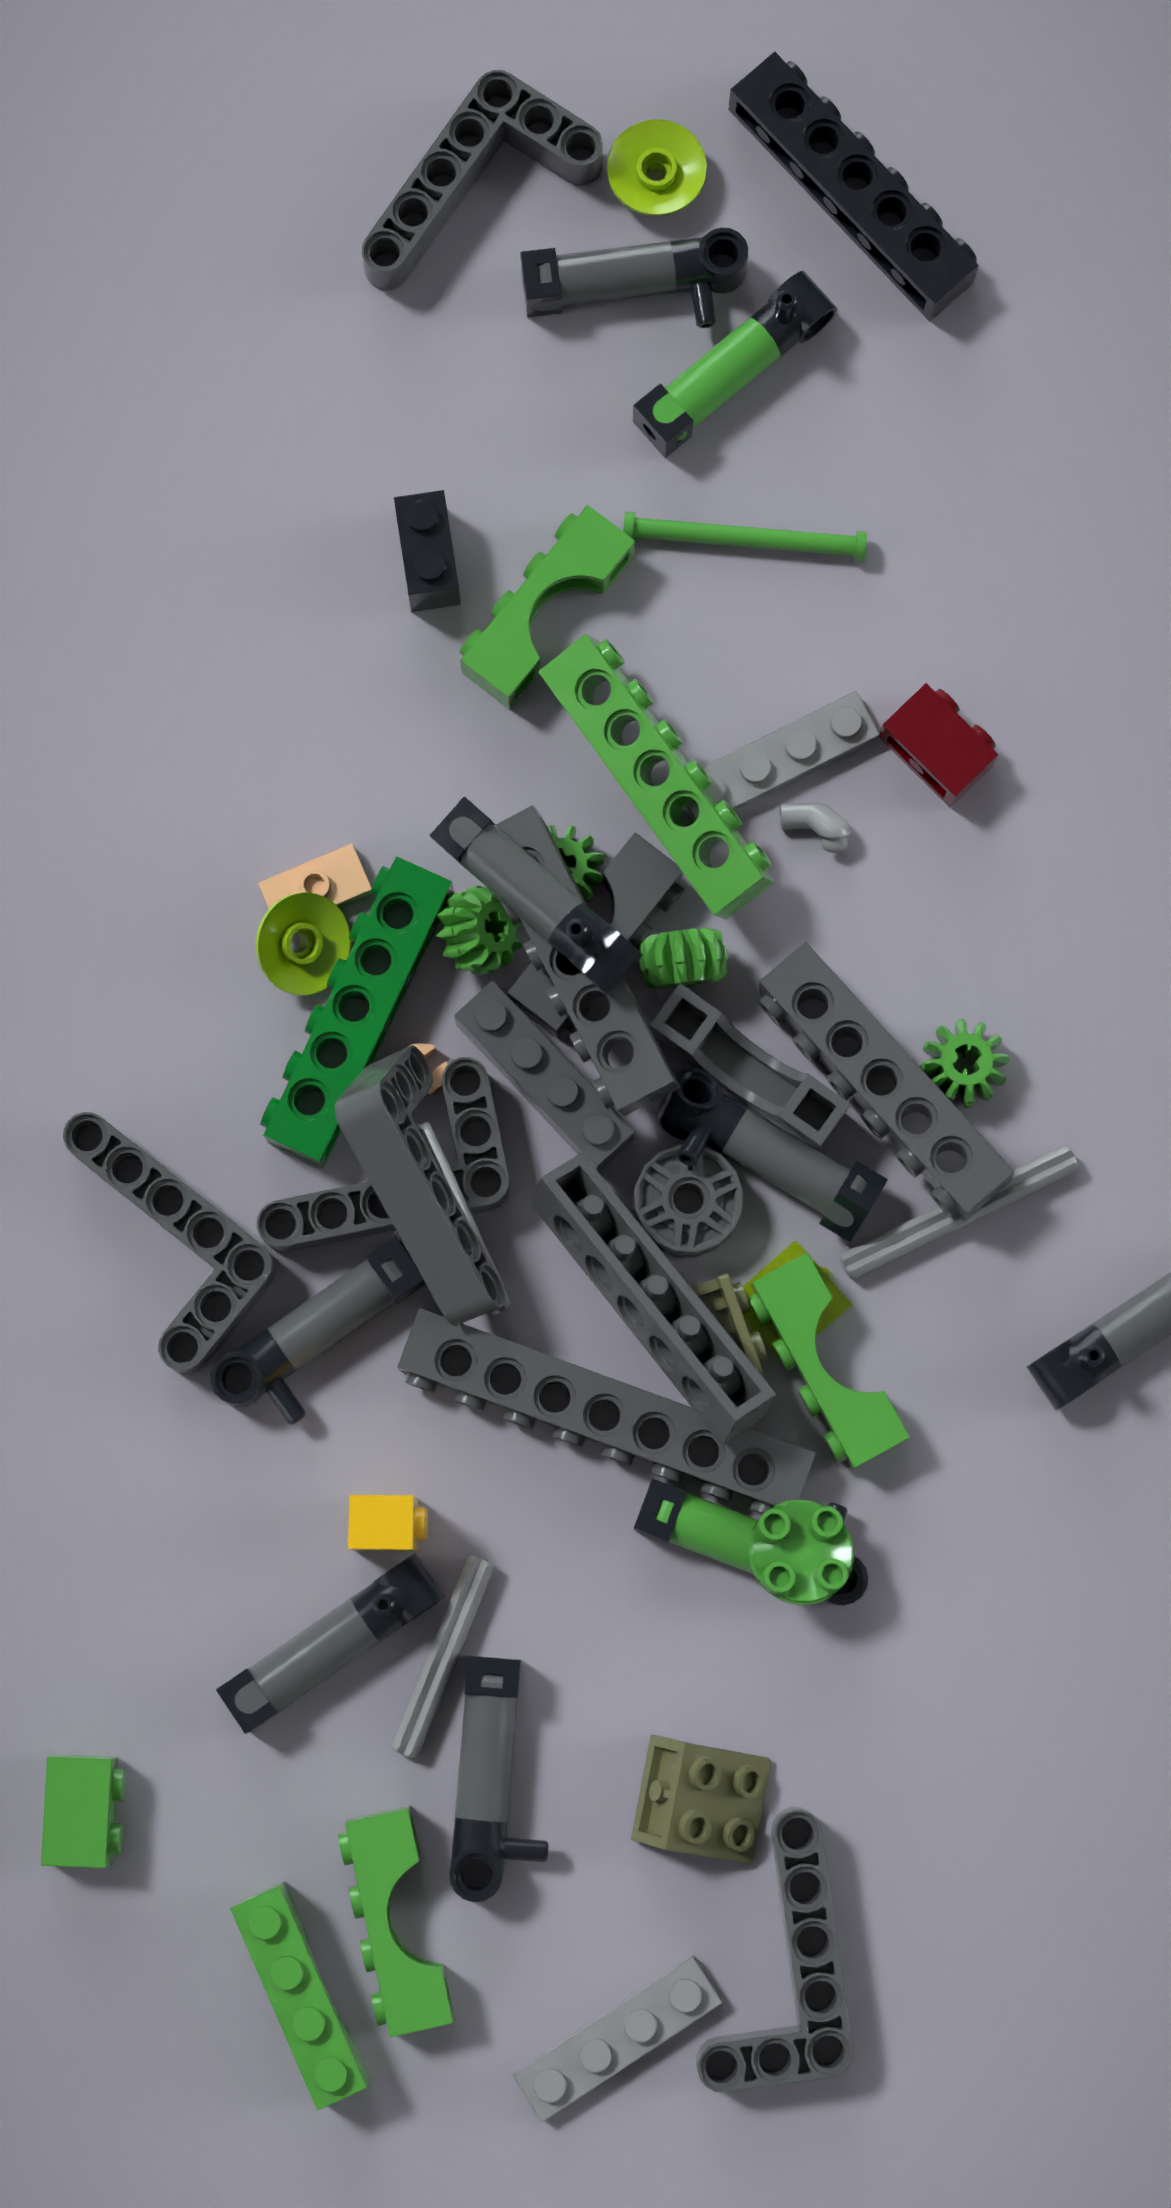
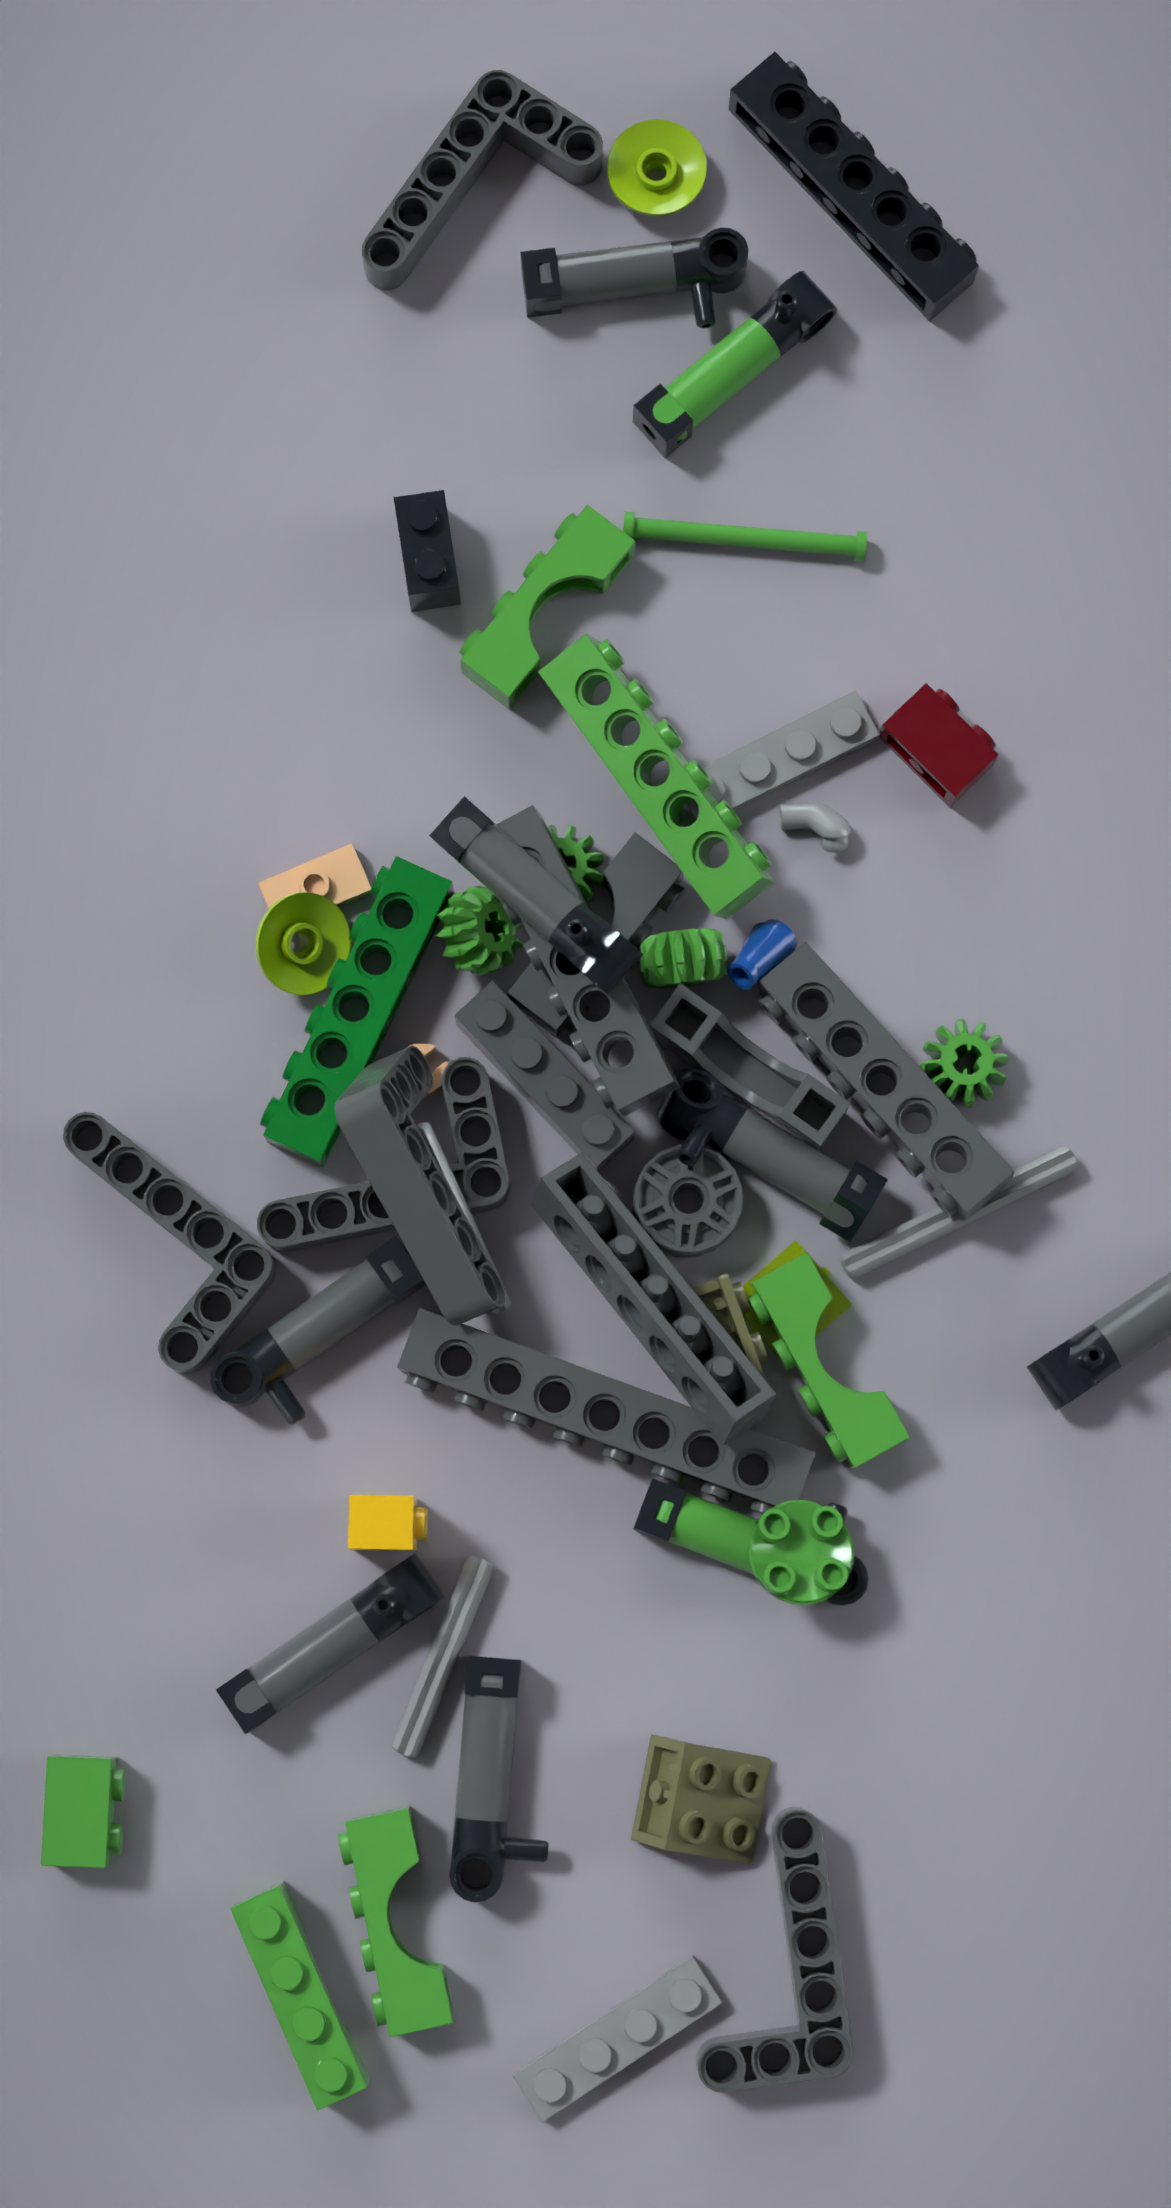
none -> blue cone [727,919,797,989]

